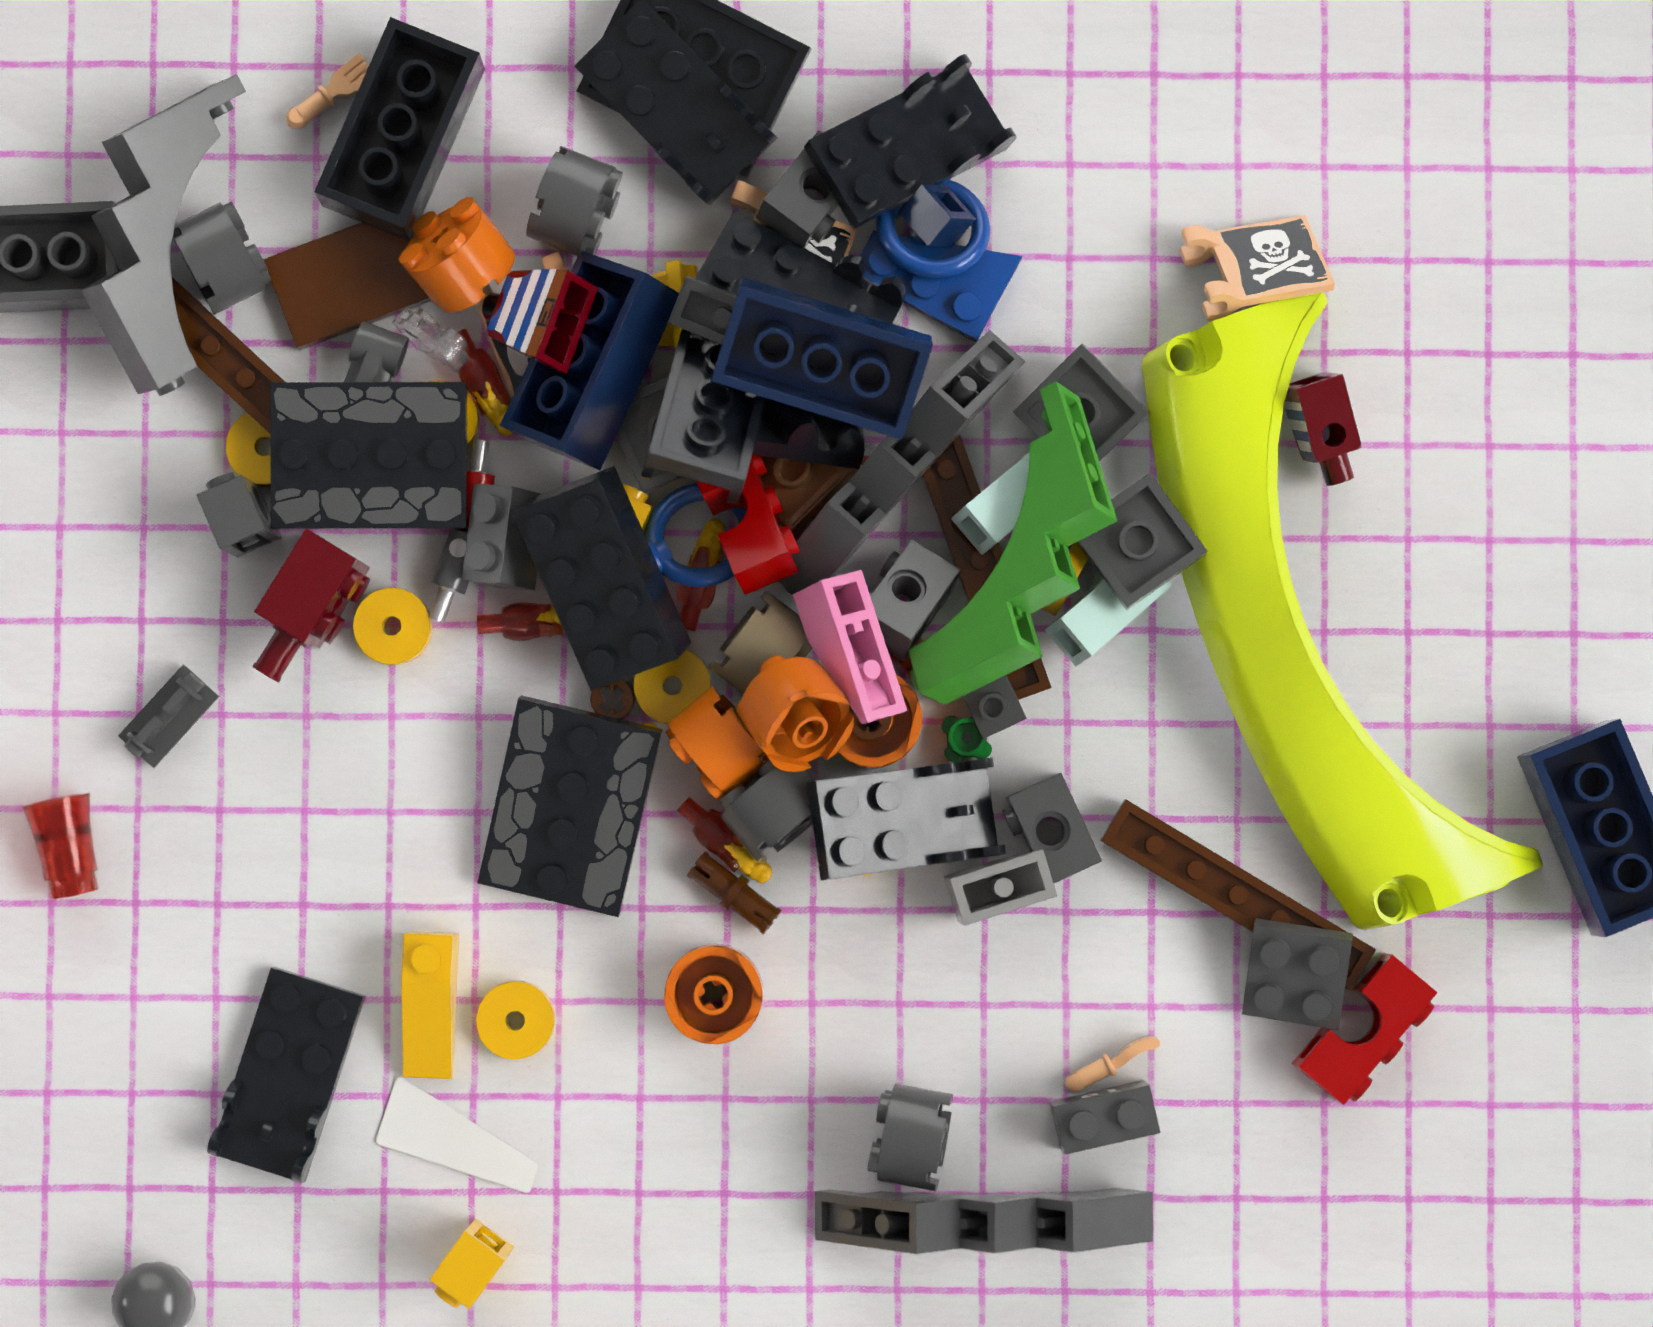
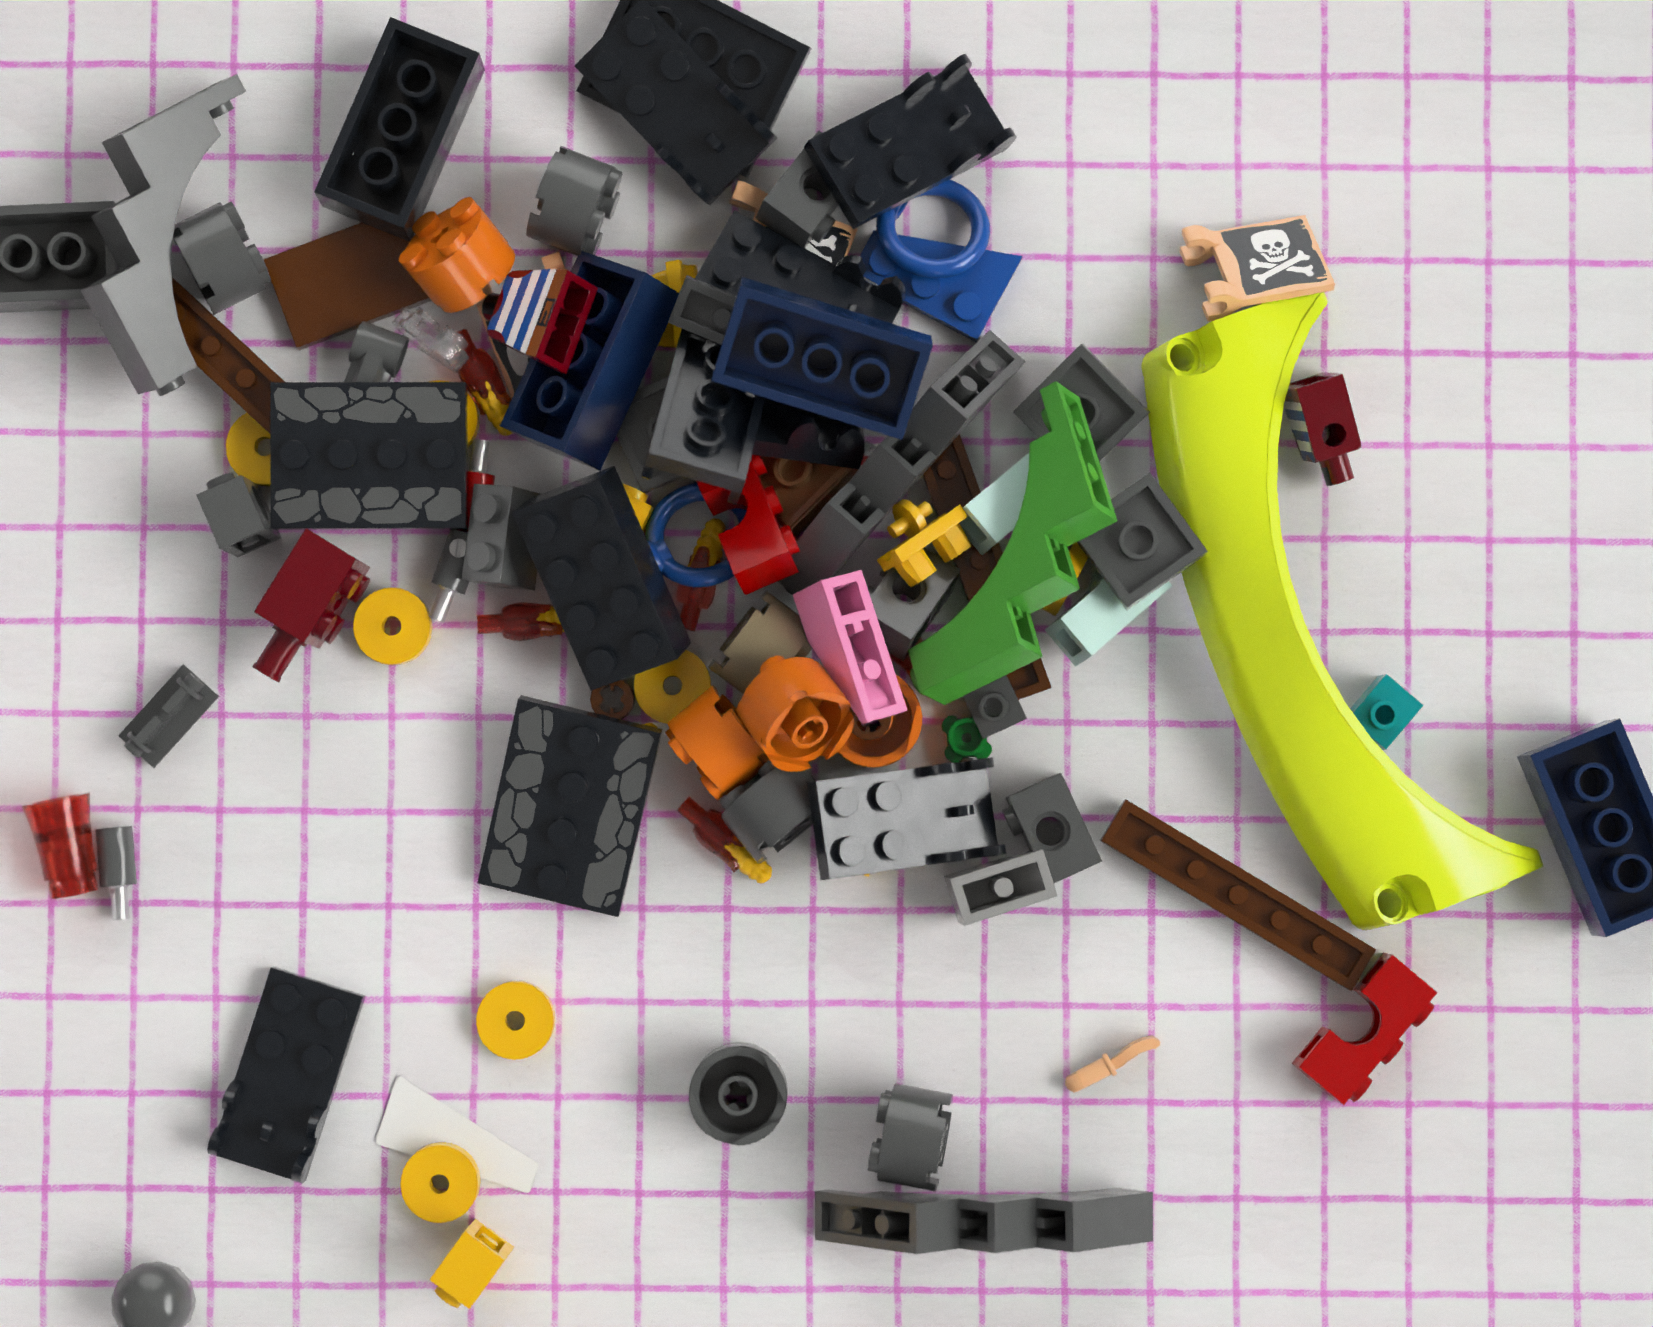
light nougat piece [286,53,369,129] -> none
yellow slope [401,931,459,1079] -> none
orange brick [664,944,763,1044] -> none
reddish brown pin [687,851,782,935] -> none
dark blue plate [899,184,976,247] -> none
dark grey brick [1049,1080,1161,1155] -> none
dark grey plate [1242,918,1353,1030] -> none
none -> dark grey piece [94,826,137,920]
none -> yellow piece [400,1142,481,1223]
none -> dark grey brick [689,1042,788,1146]
none -> yellow hips [877,499,971,587]
none -> teal brick [1350,674,1424,750]

